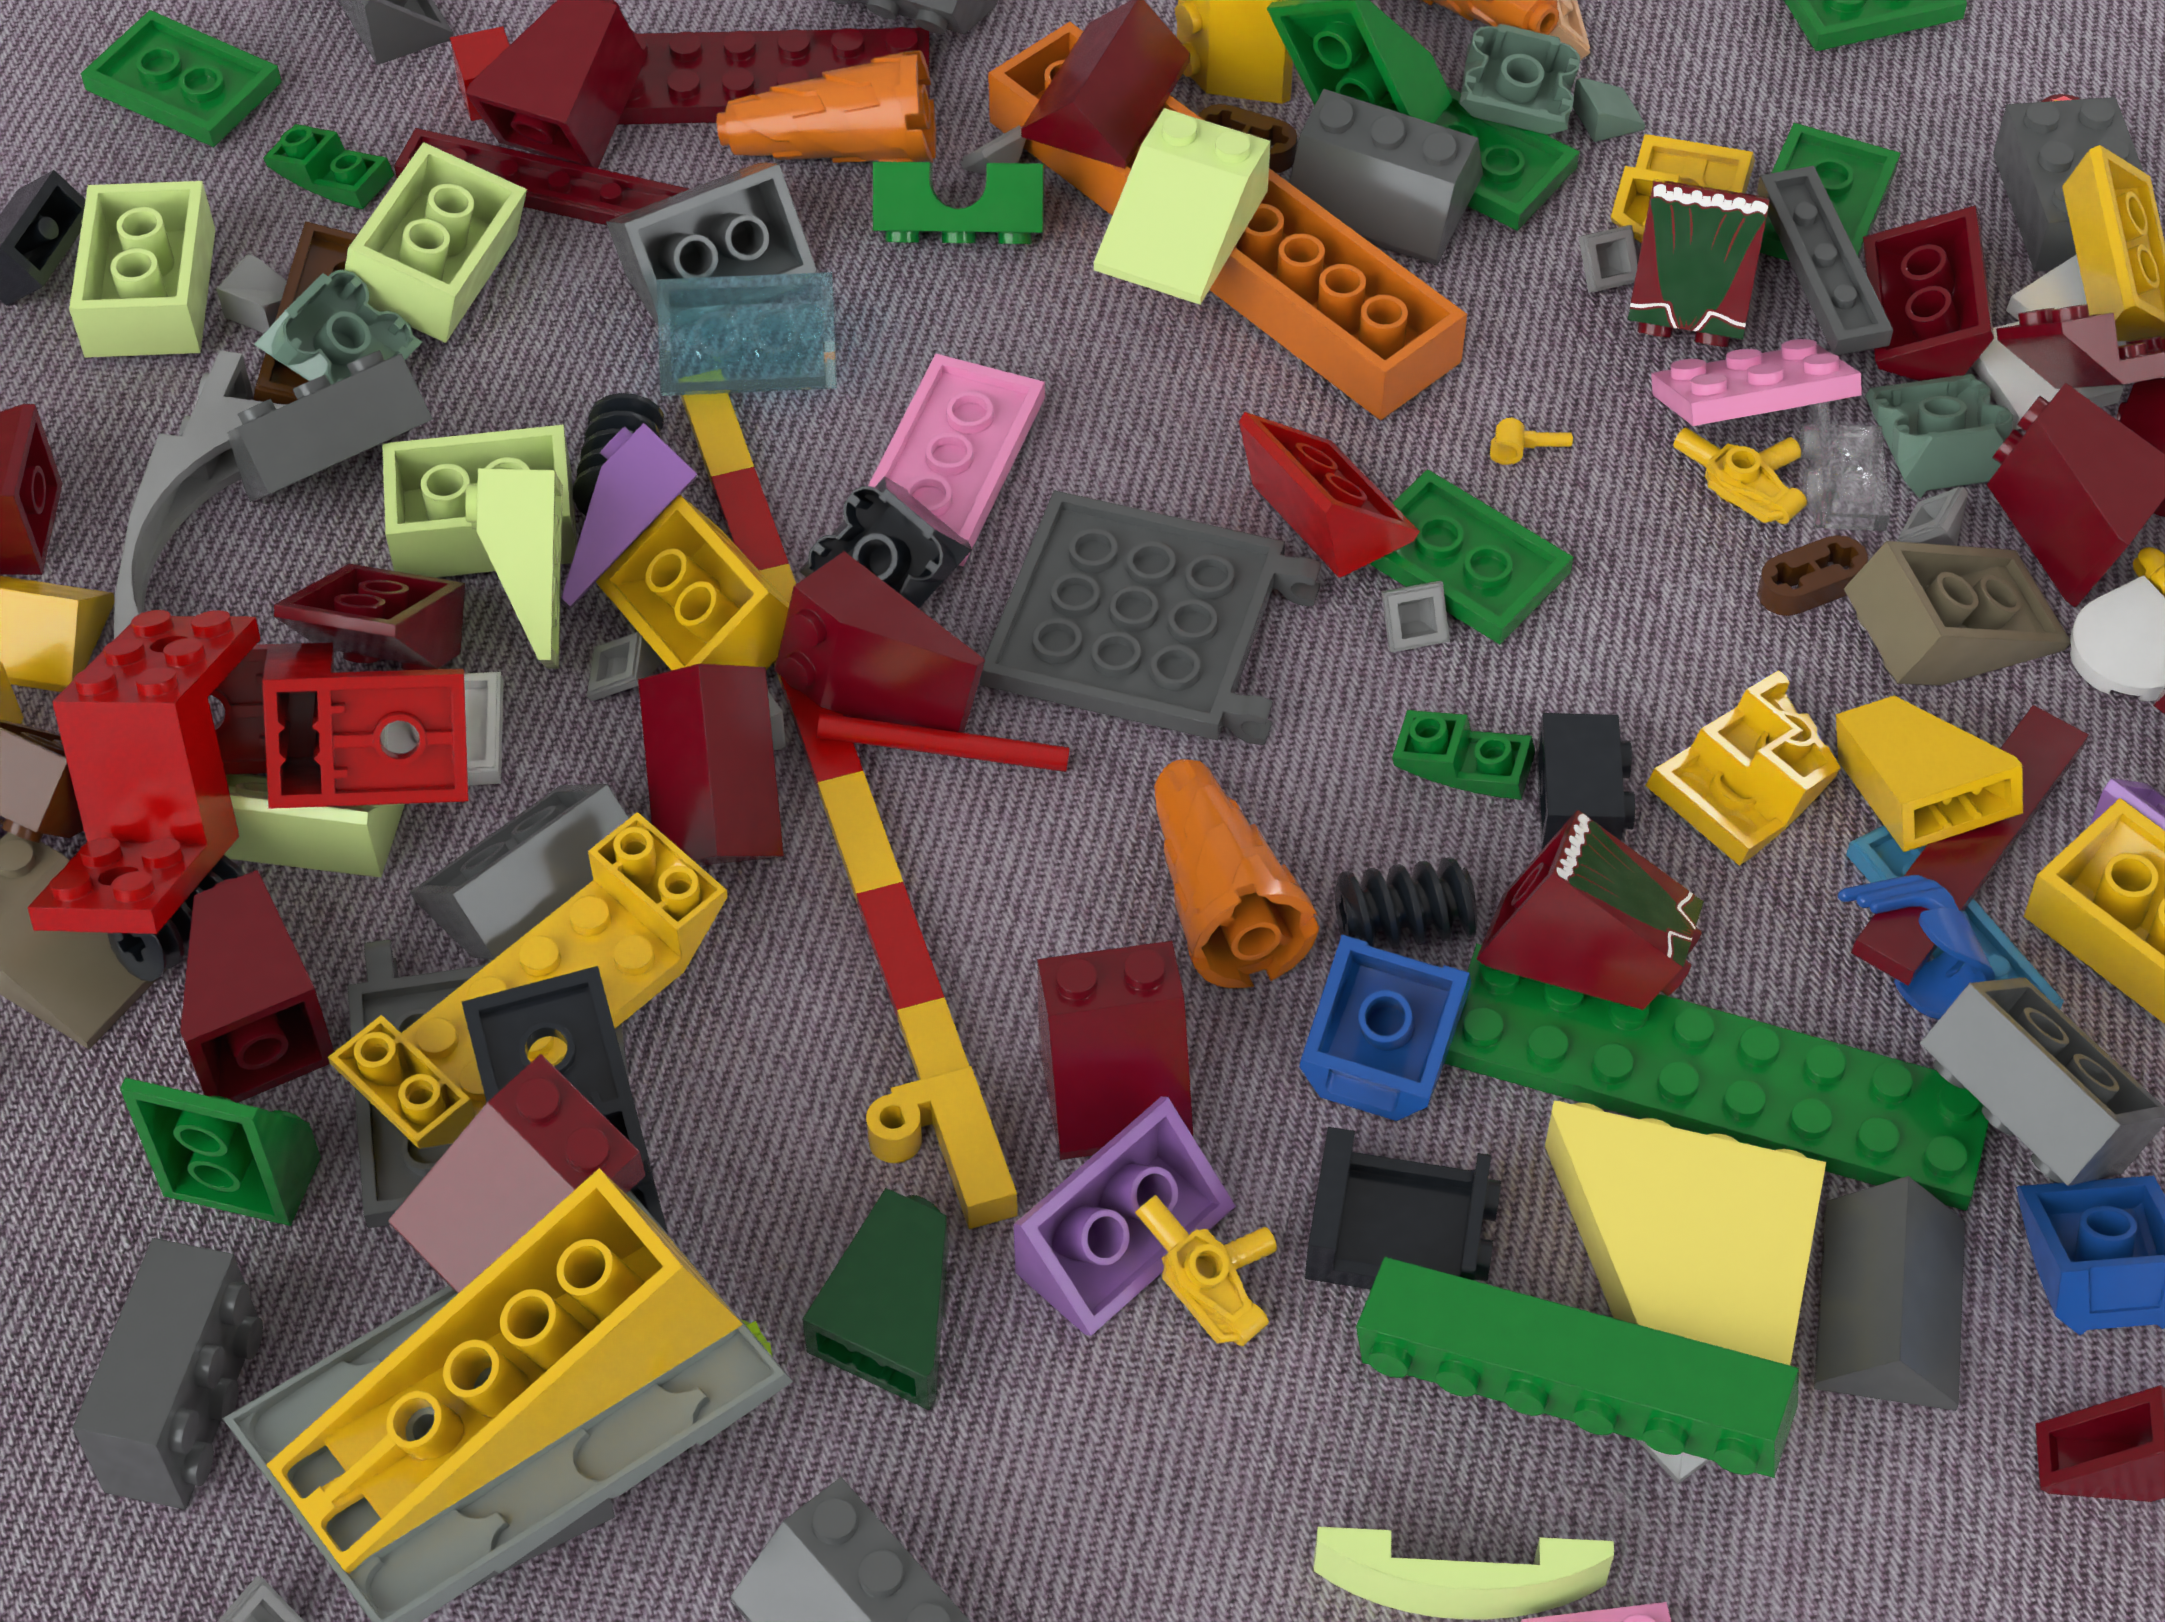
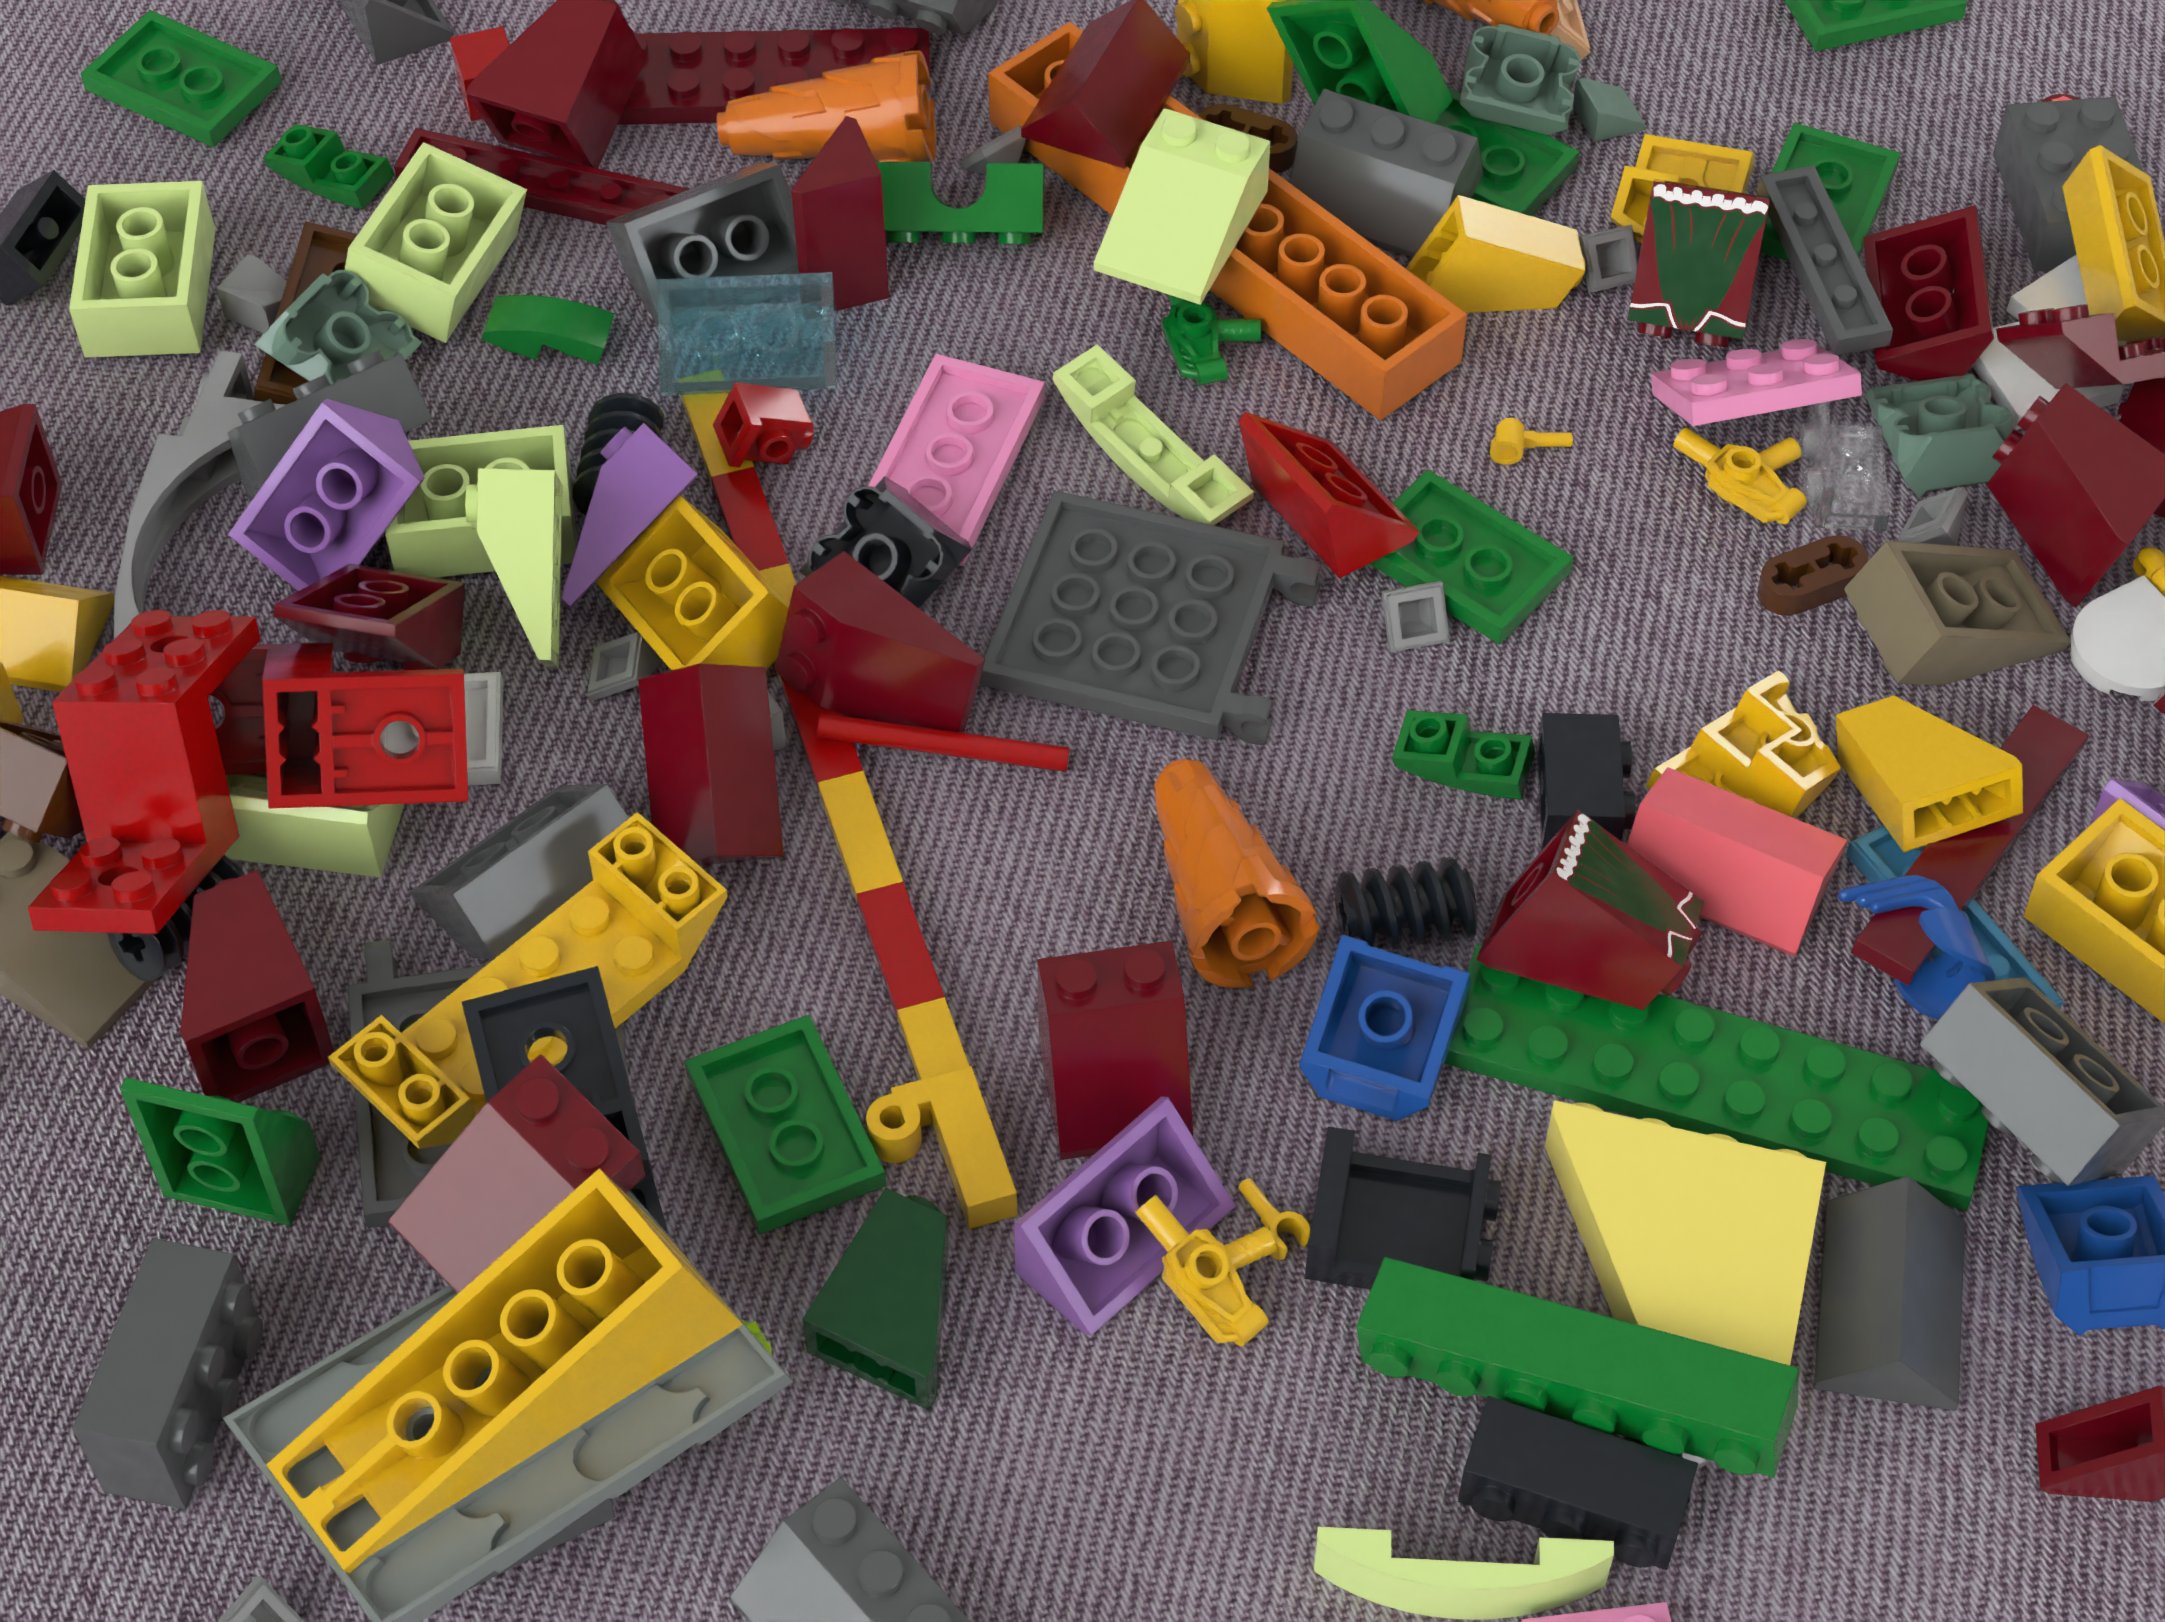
none -> medium lavender slope [228,399,425,591]
none -> green slope [481,295,615,365]
none -> green plate [684,1014,886,1235]
none -> red brick [713,382,814,468]
none -> dark red slope [791,116,889,317]
none -> yellowish green slope [1052,344,1254,526]
none -> green piece [1162,294,1261,386]
none -> yellow hand [1238,1178,1310,1260]
none -> yellow slope [1406,195,1586,313]
none -> black brick [1457,1396,1699,1570]
none -> coral slope [1627,767,1848,957]

